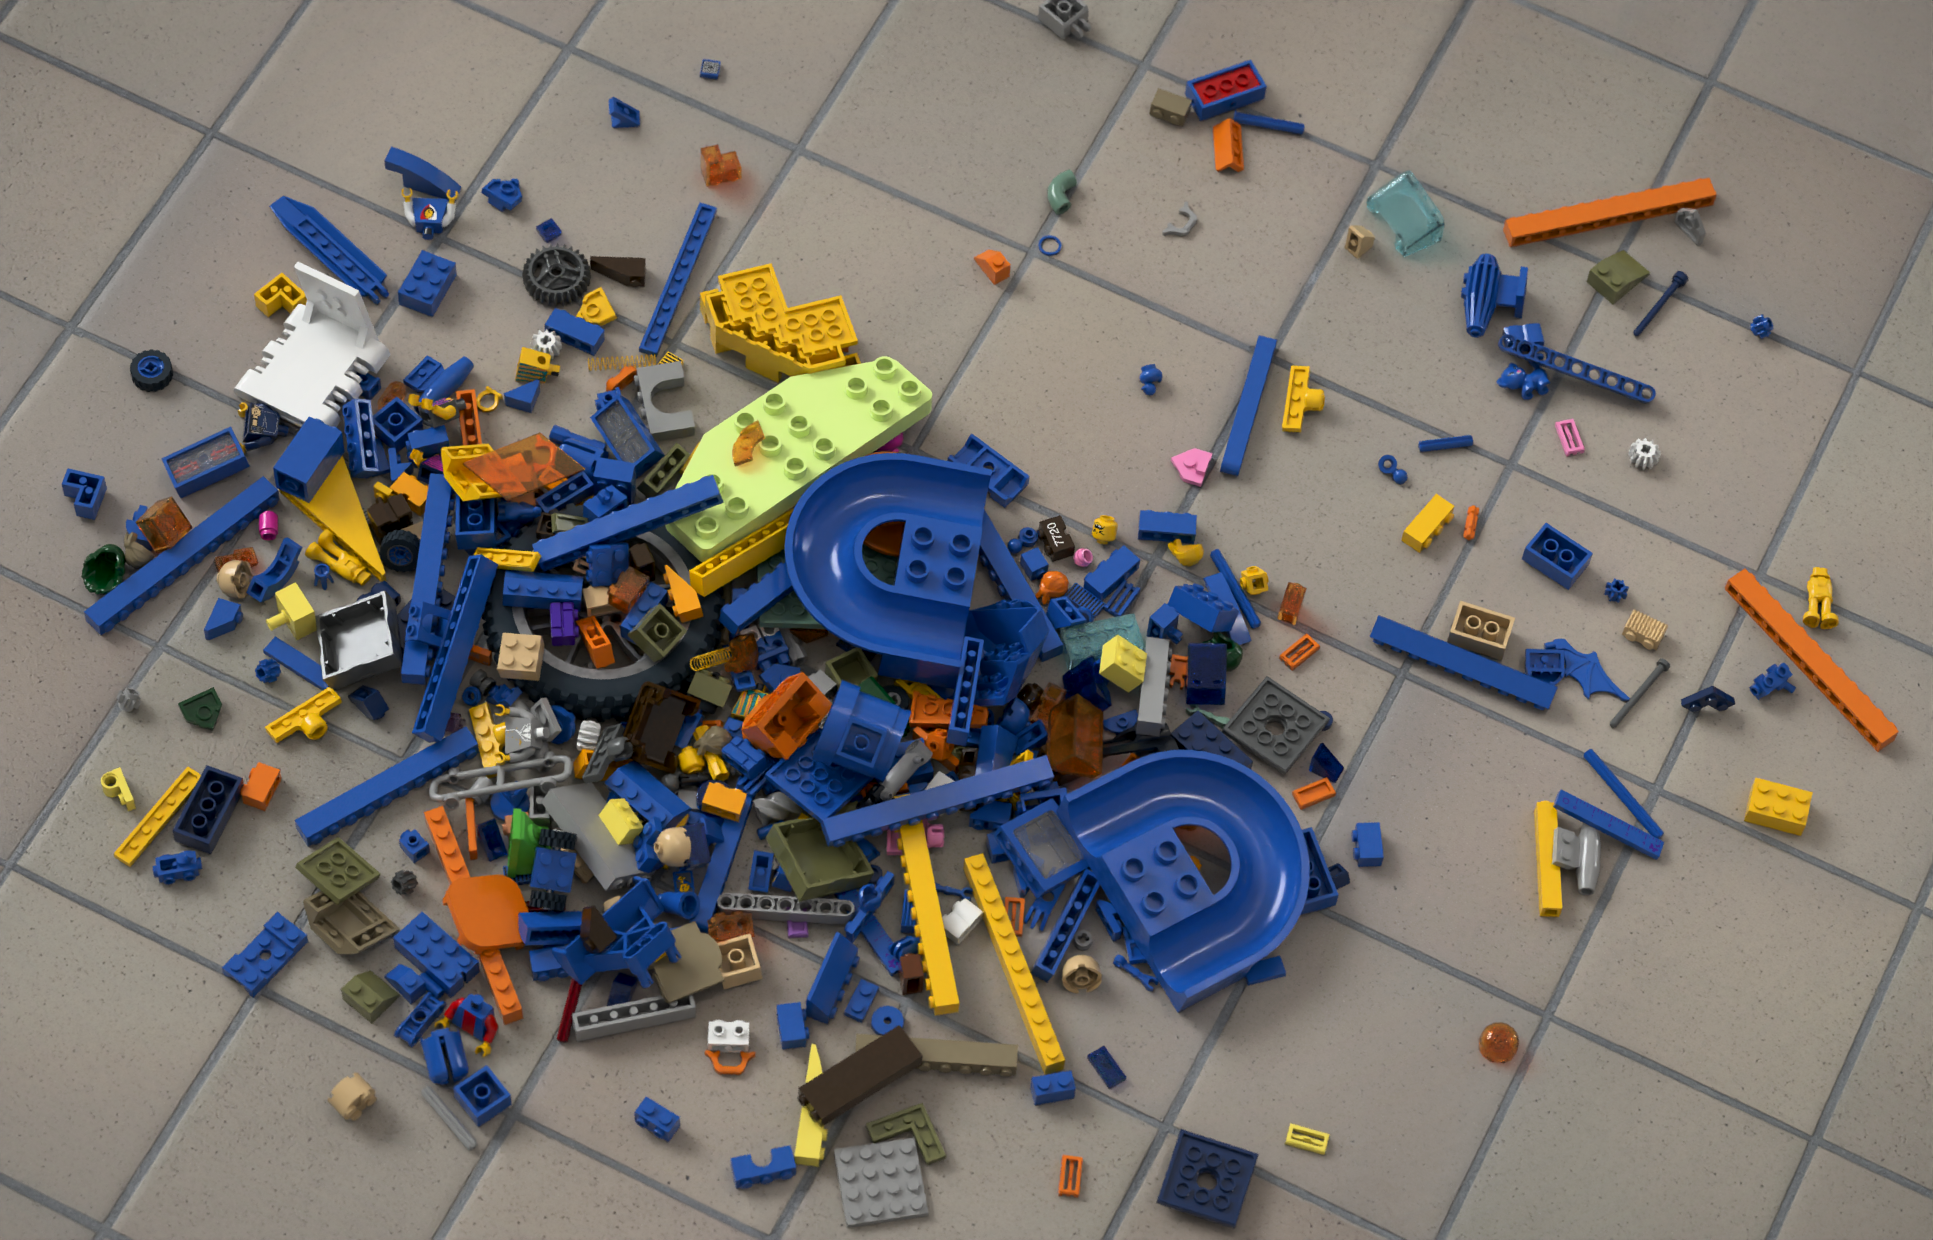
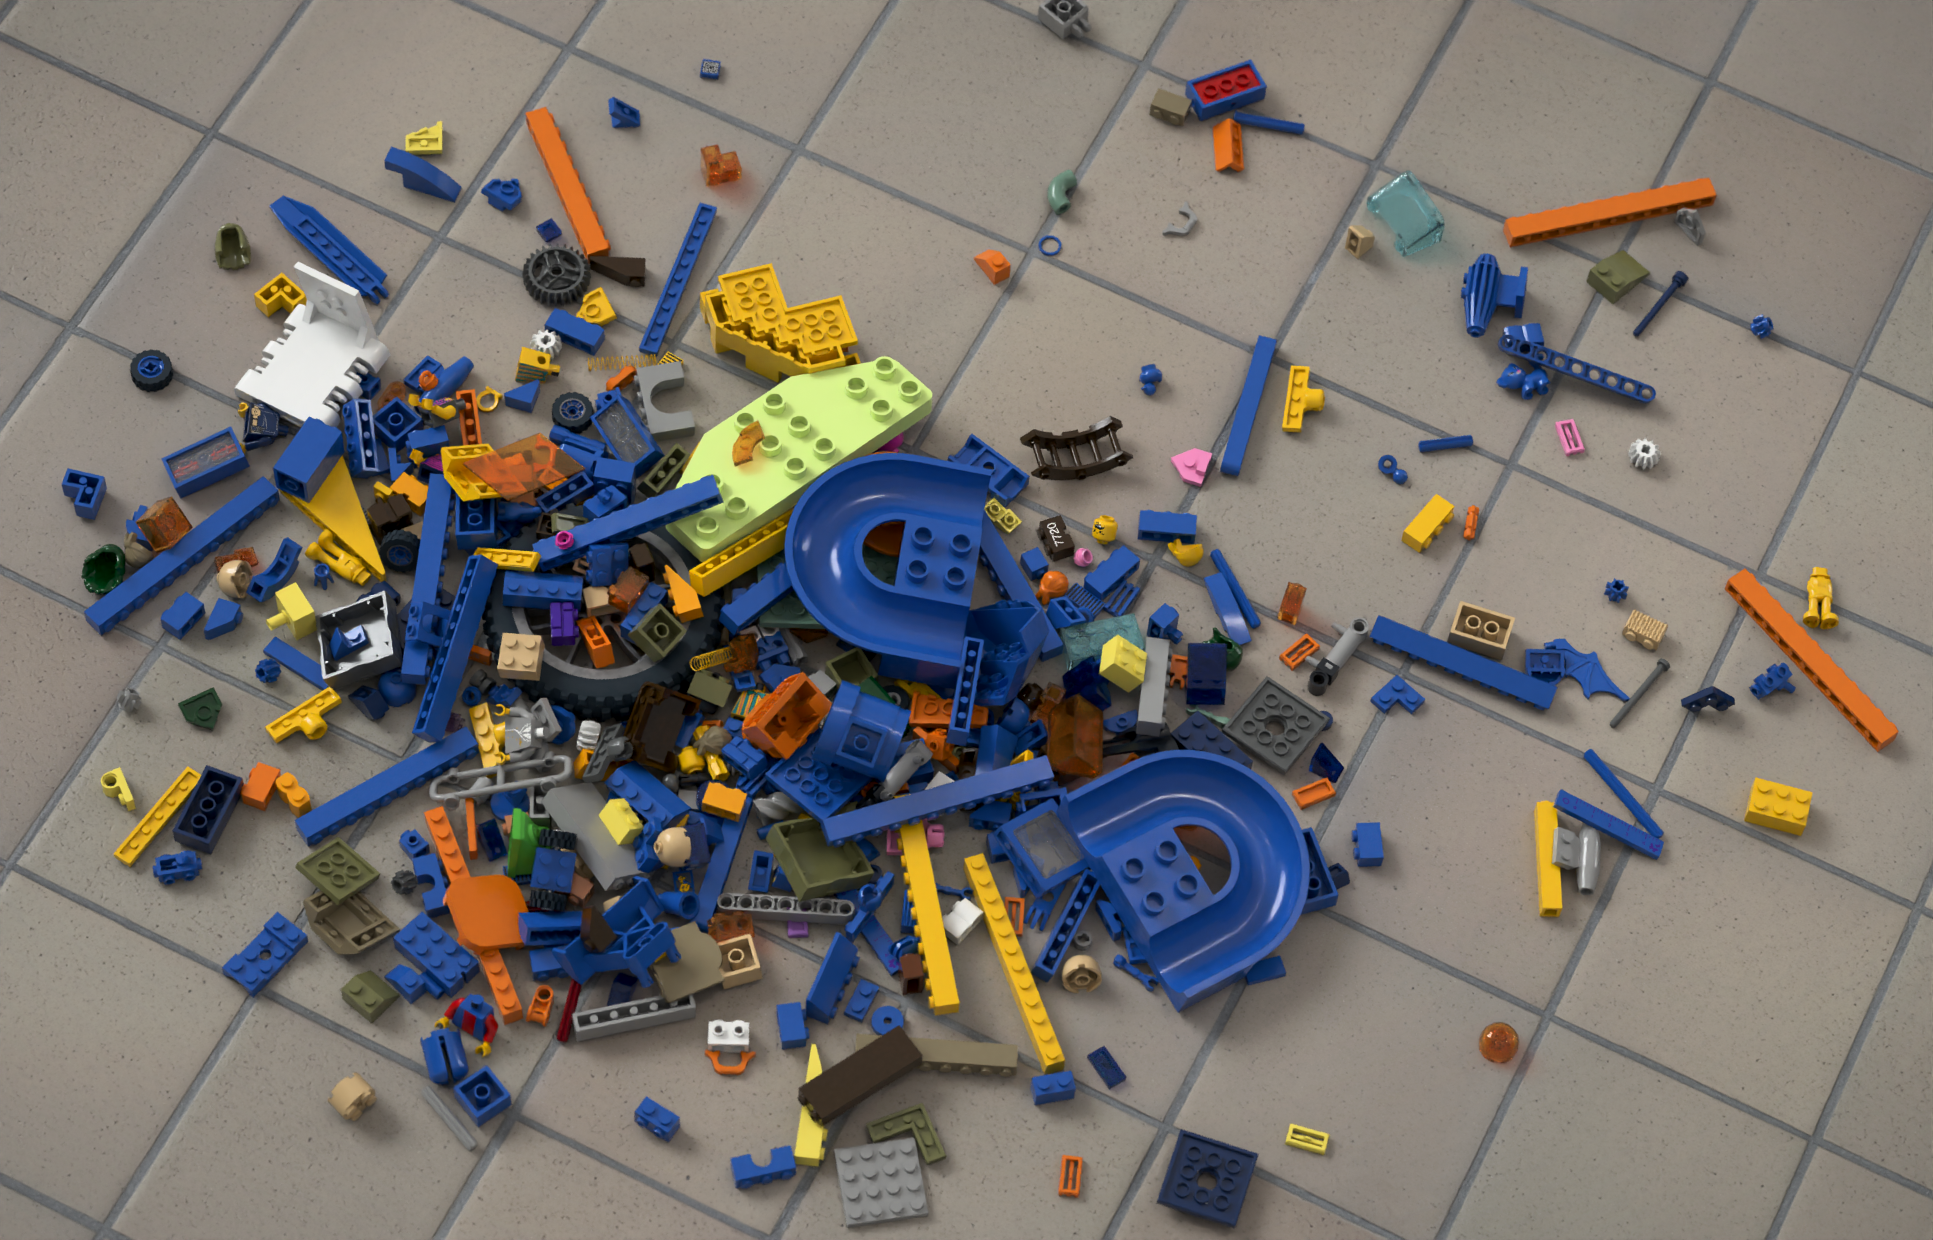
dark pink brick [259,511,278,541] -> none
blue piece [394,992,447,1047] -> none
blue brick [398,250,457,317] -> none
torso [402,188,459,240] -> none
blue plate [1007,527,1038,554] -> none
blue brick [1167,583,1239,632] -> none
yellow brick [1240,566,1269,595] -> none
blue brick [1522,523,1593,590] -> none
none -> blue brick [160,592,205,640]
none -> olive hair [214,223,251,270]
none -> light orange brick [276,772,312,818]
none -> blue slope [329,625,369,661]
none -> blue cylinder [378,667,417,707]
none -> light yellow wing [406,121,443,155]
none -> blue arch [412,853,451,918]
none -> orange tile [419,370,438,391]
none -> orange brick [526,107,611,265]
none -> orange piece [526,985,554,1027]
none -> black wheel [552,392,593,434]
none -> nougat brick [553,871,595,908]
none -> dark pink plate [555,531,574,550]
none -> light yellow slope [984,498,1022,534]
none -> dark brown fence [1020,416,1133,480]
none -> light grey piece [1305,618,1369,696]
none -> blue plate [1370,675,1425,714]

